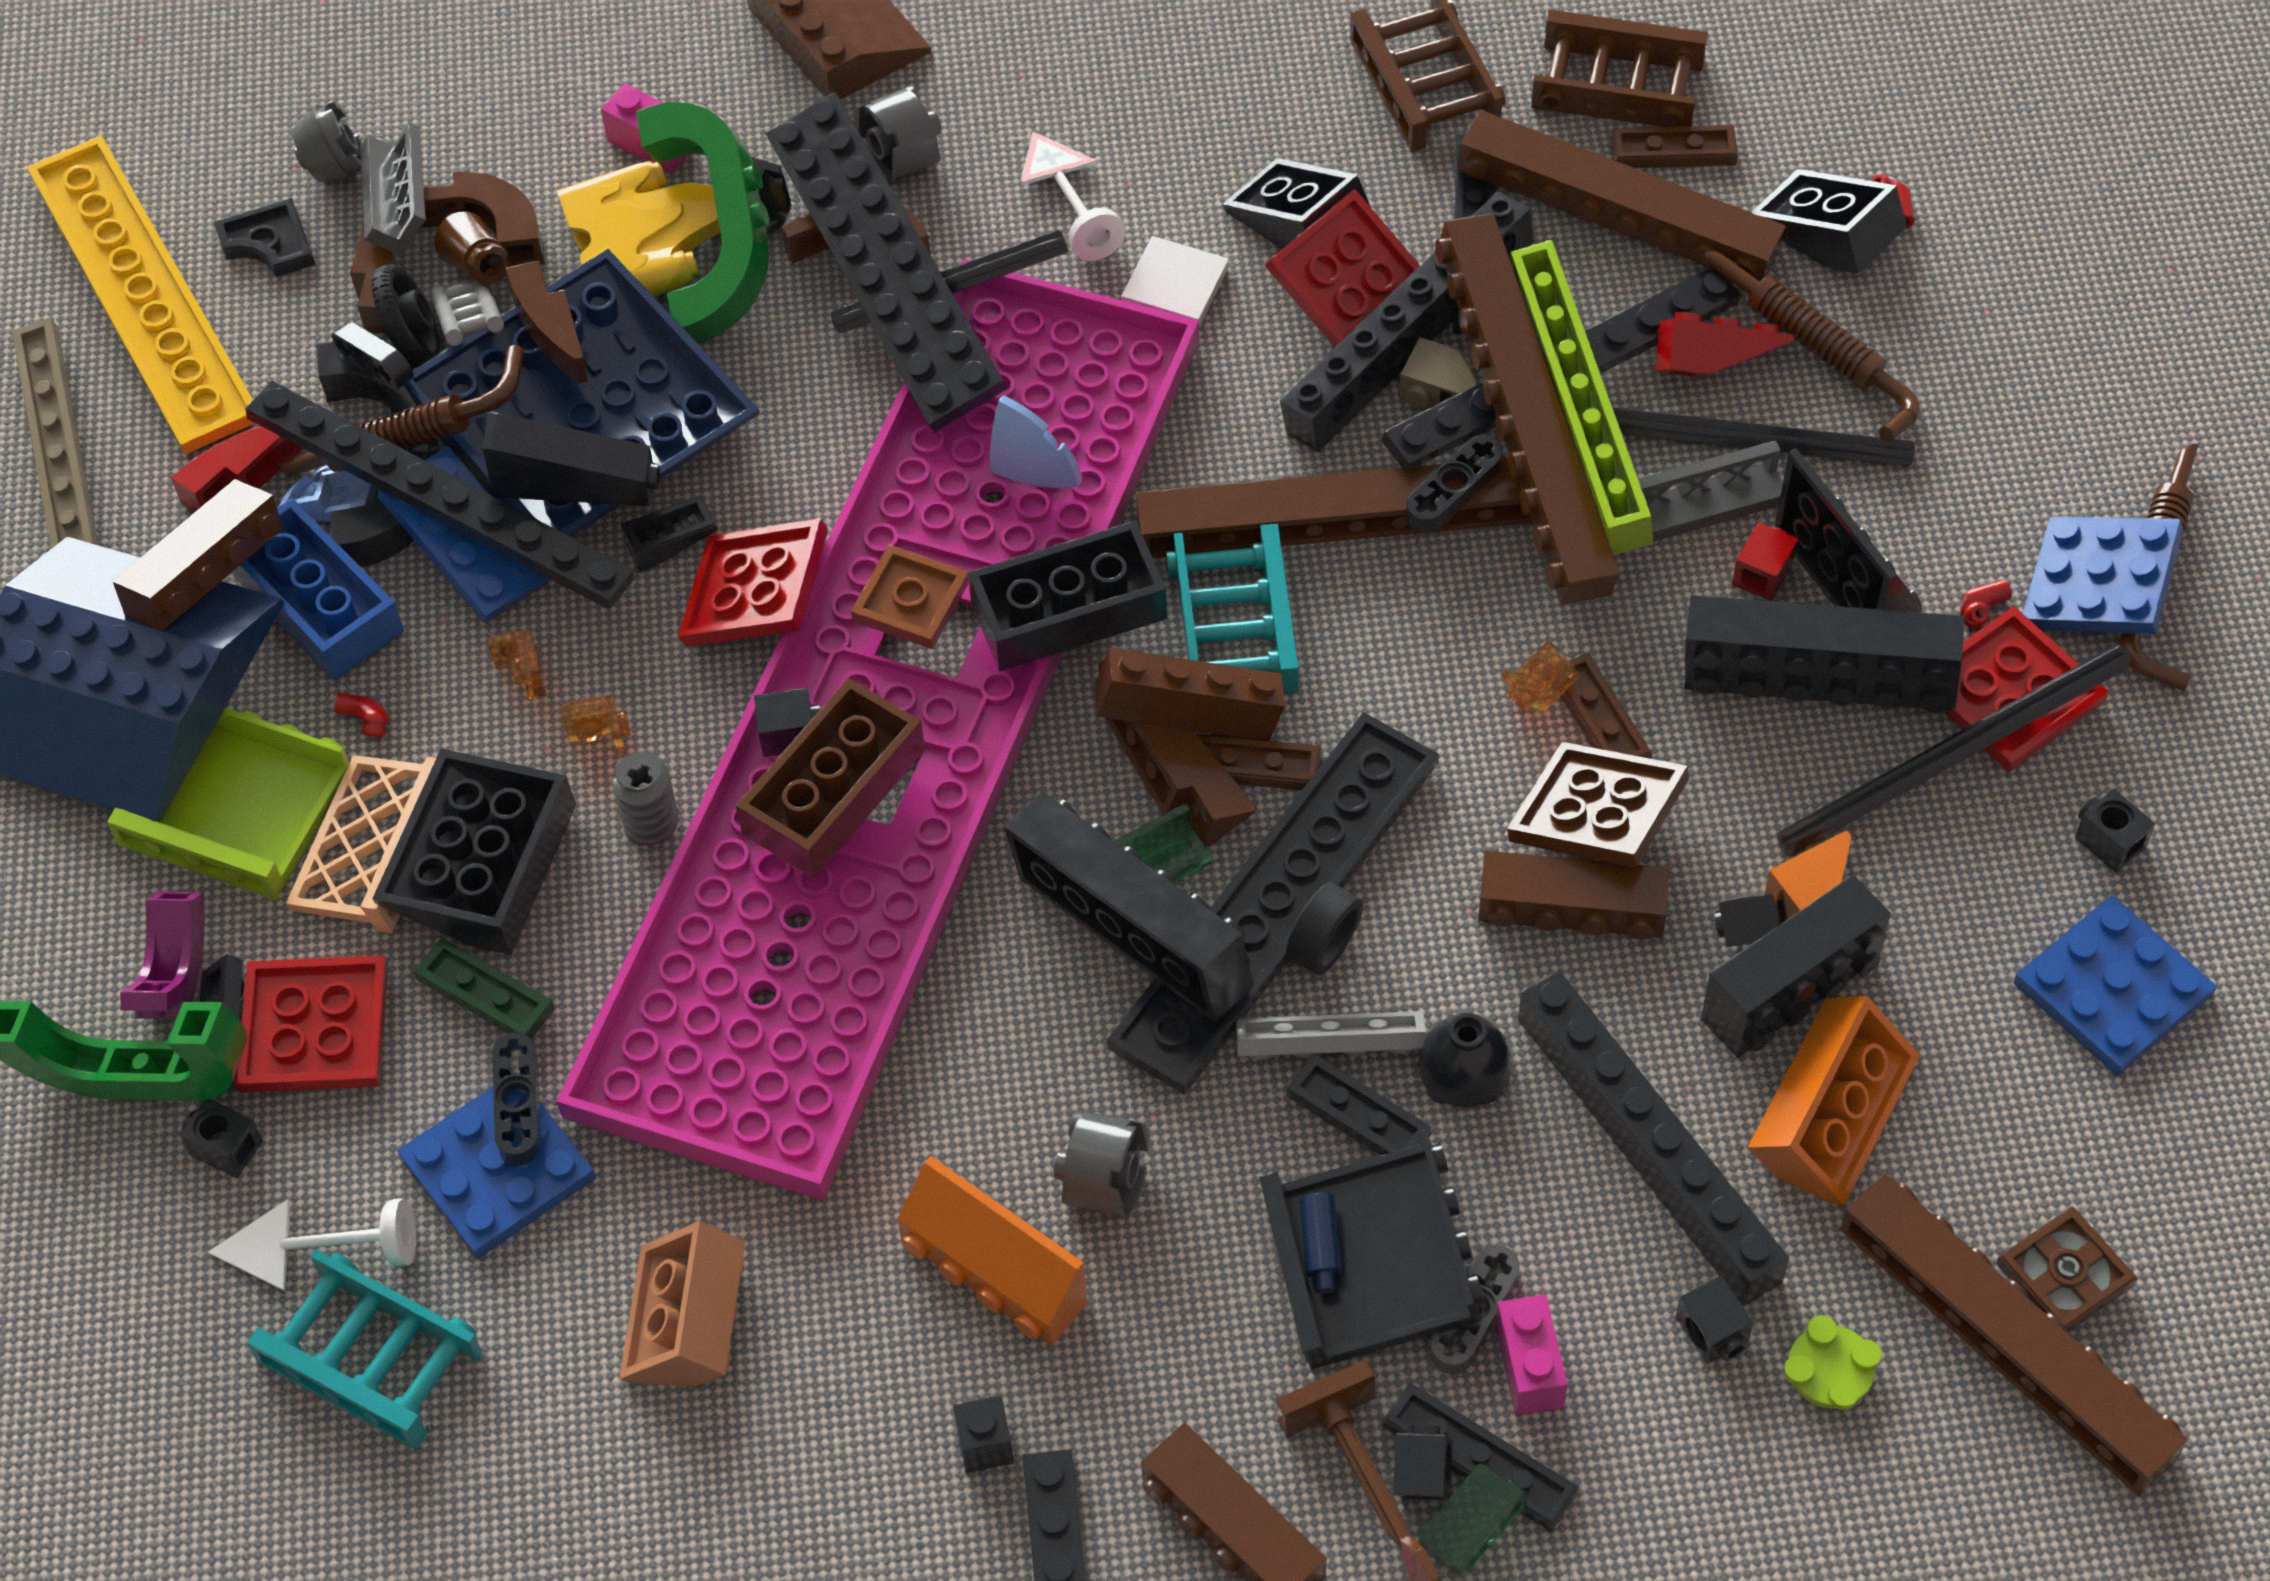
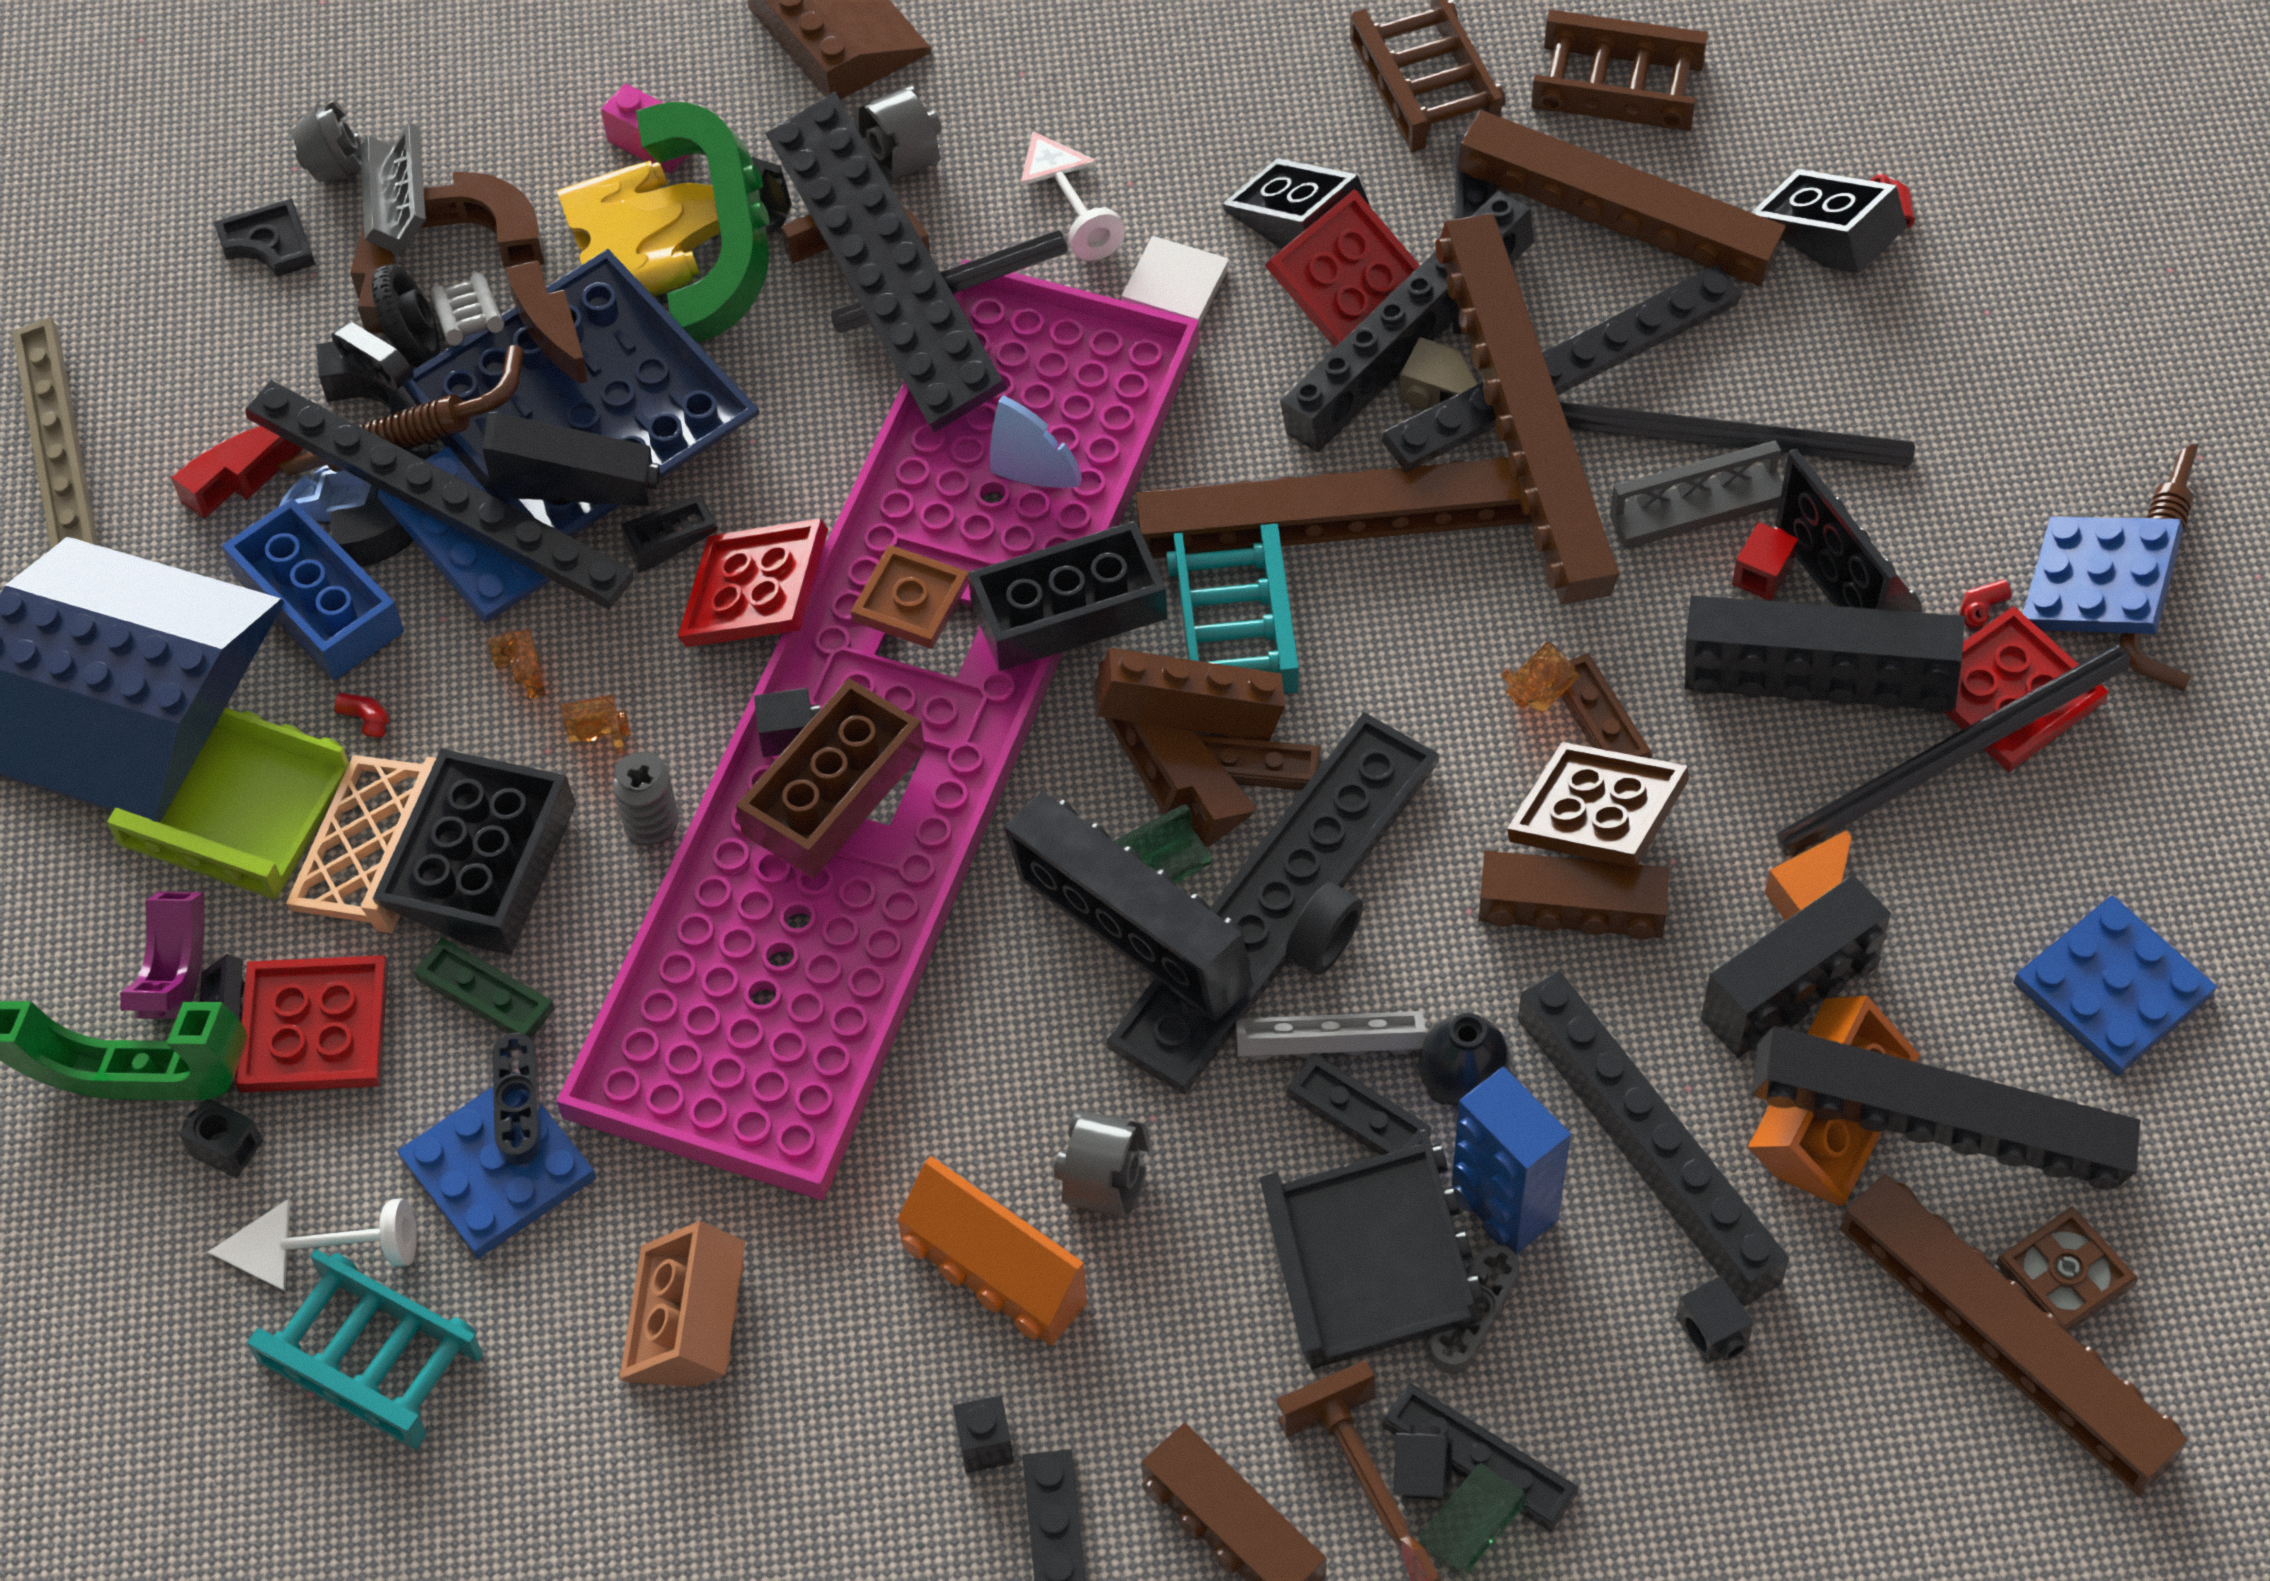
yellow plate [27,135,255,455] -> none
reddish brown brick [112,479,283,631] -> none
reddish brown plant [434,212,510,285] -> none
dark blue cylinder [1300,1193,1342,1294] -> none
black beam [1406,435,1503,532] -> none
dark pink brick [1495,1294,1568,1416] -> none
lime brick [1511,240,1653,555] -> none
reddish brown tile [1611,125,1738,168] -> none
red slope [1654,312,1794,377] -> none
reddish brown piece [1701,252,1920,442] -> none
black brick [1715,890,1788,947] -> none
lime piece [1784,1315,1882,1410] -> none
black brick [2075,789,2156,873] -> none
none -> blue brick [1451,1066,1571,1254]
none -> black brick [1751,1026,2141,1190]

